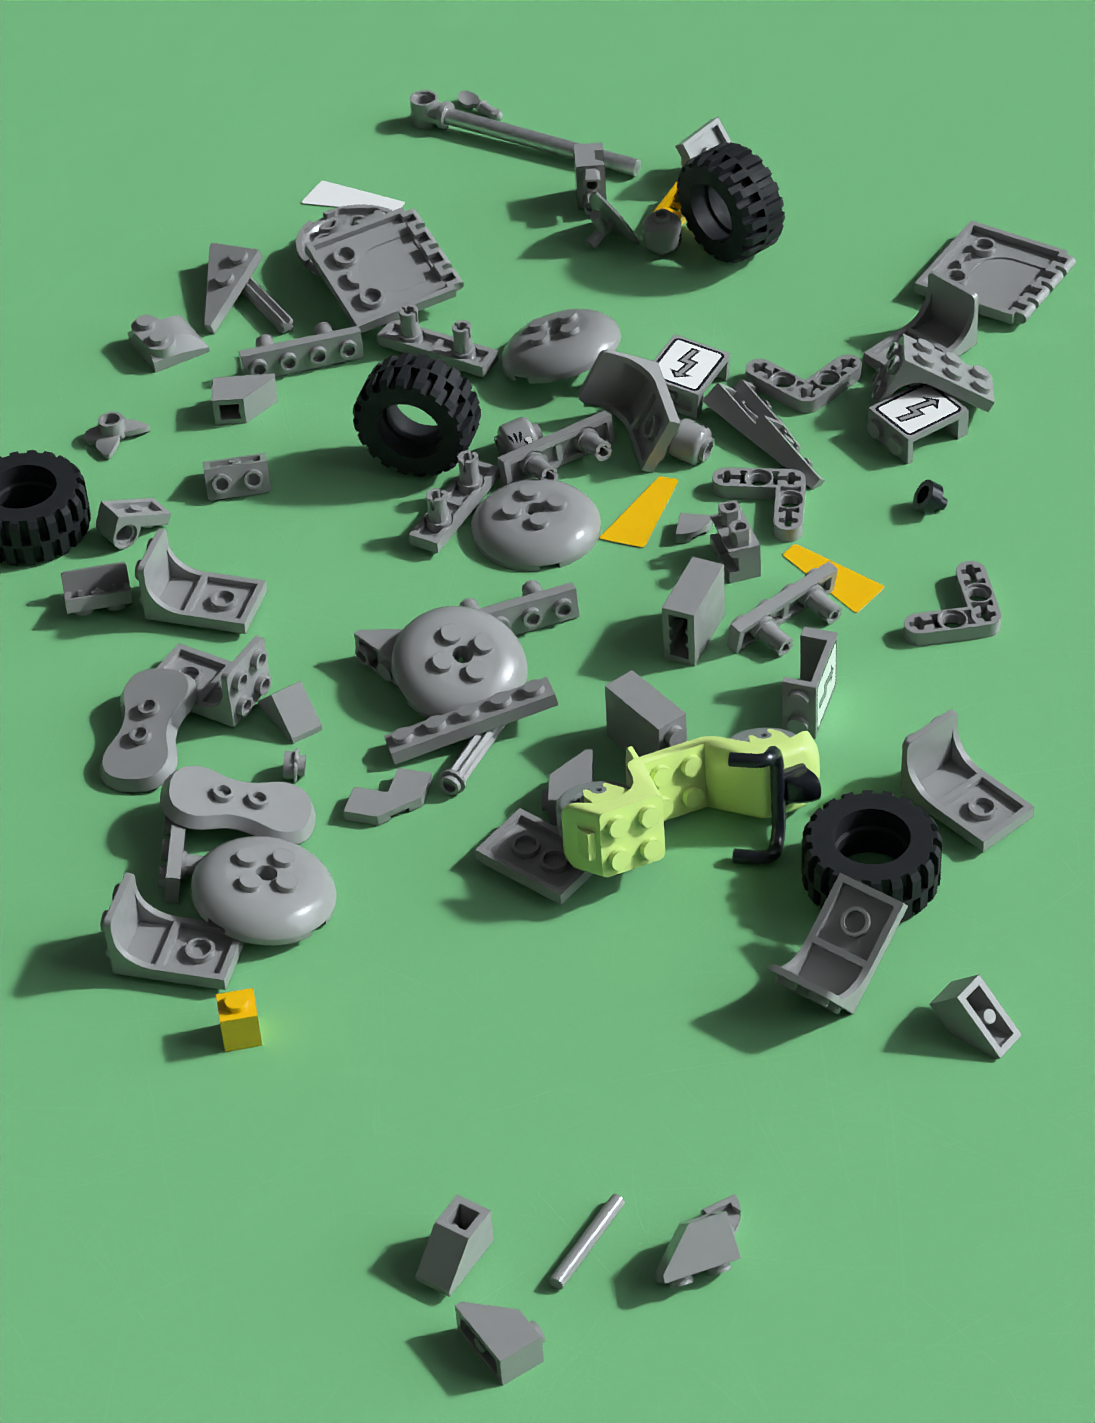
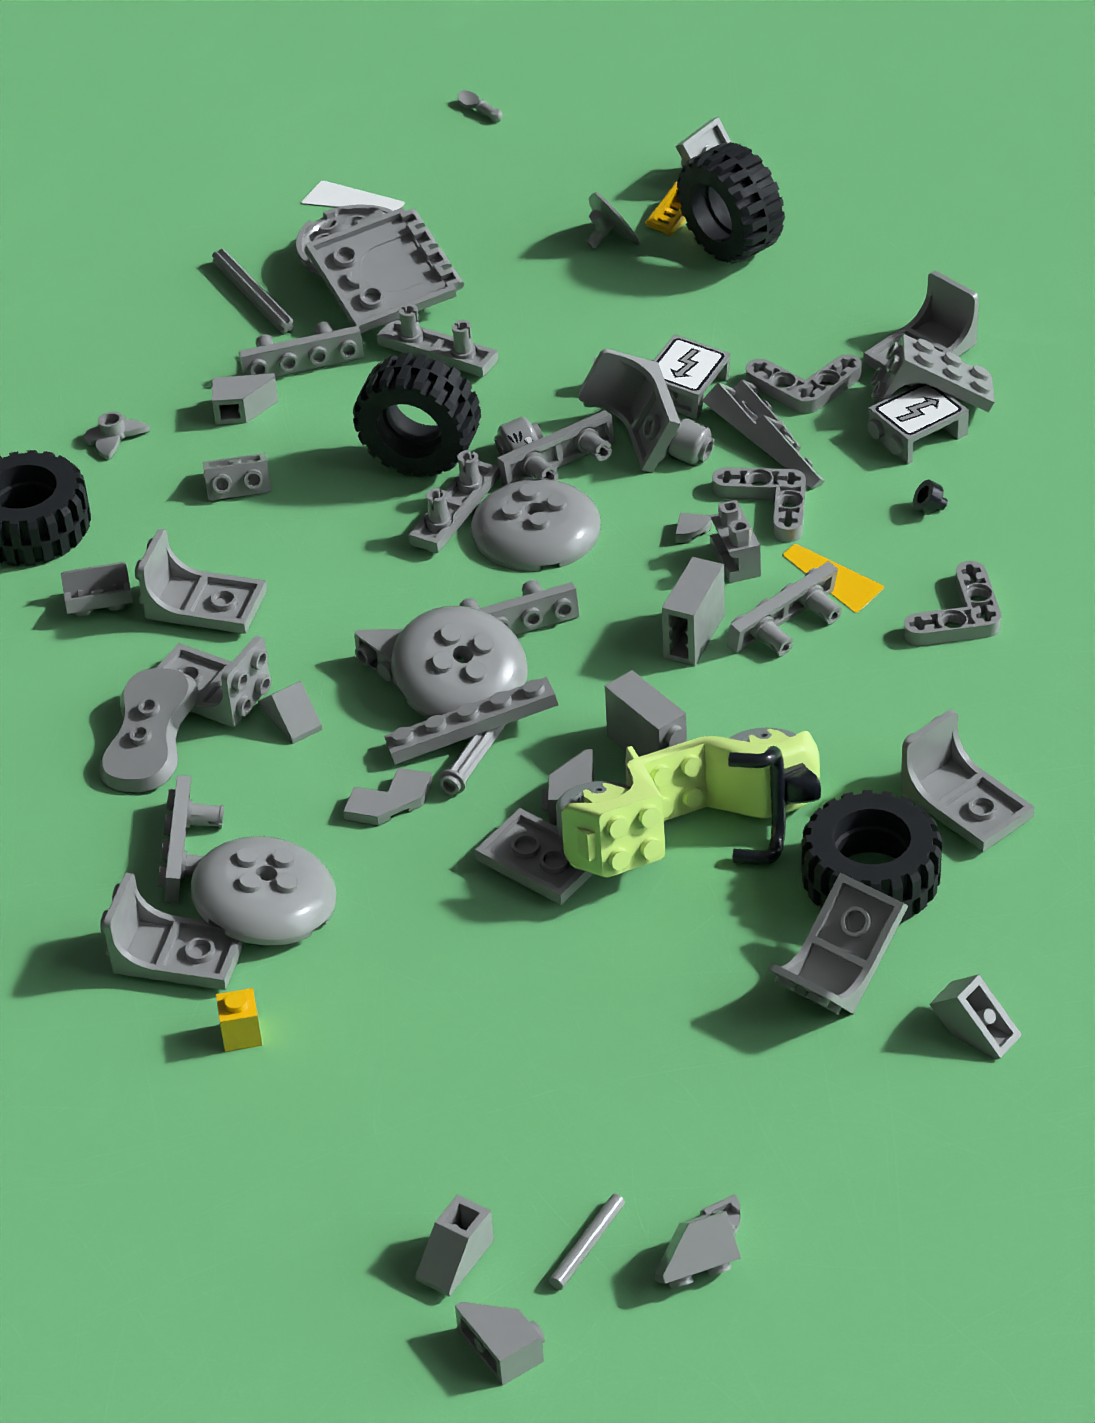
light grey plate [96,498,171,549] -> none
light grey slope [128,315,210,373] -> none
light grey plate [160,766,316,844] -> none
light grey wing [204,243,262,334] -> none
light grey plate [283,748,306,783] -> none
flat silver piece [410,90,641,176] -> none
light grey brick [501,309,621,384] -> none
light grey hips [573,143,607,214] -> none
yellow sticker [600,476,678,547] -> none
light grey head [643,209,682,255] -> none
light grey panel [782,627,838,739] -> none
light grey hinge [914,220,1076,325] -> none

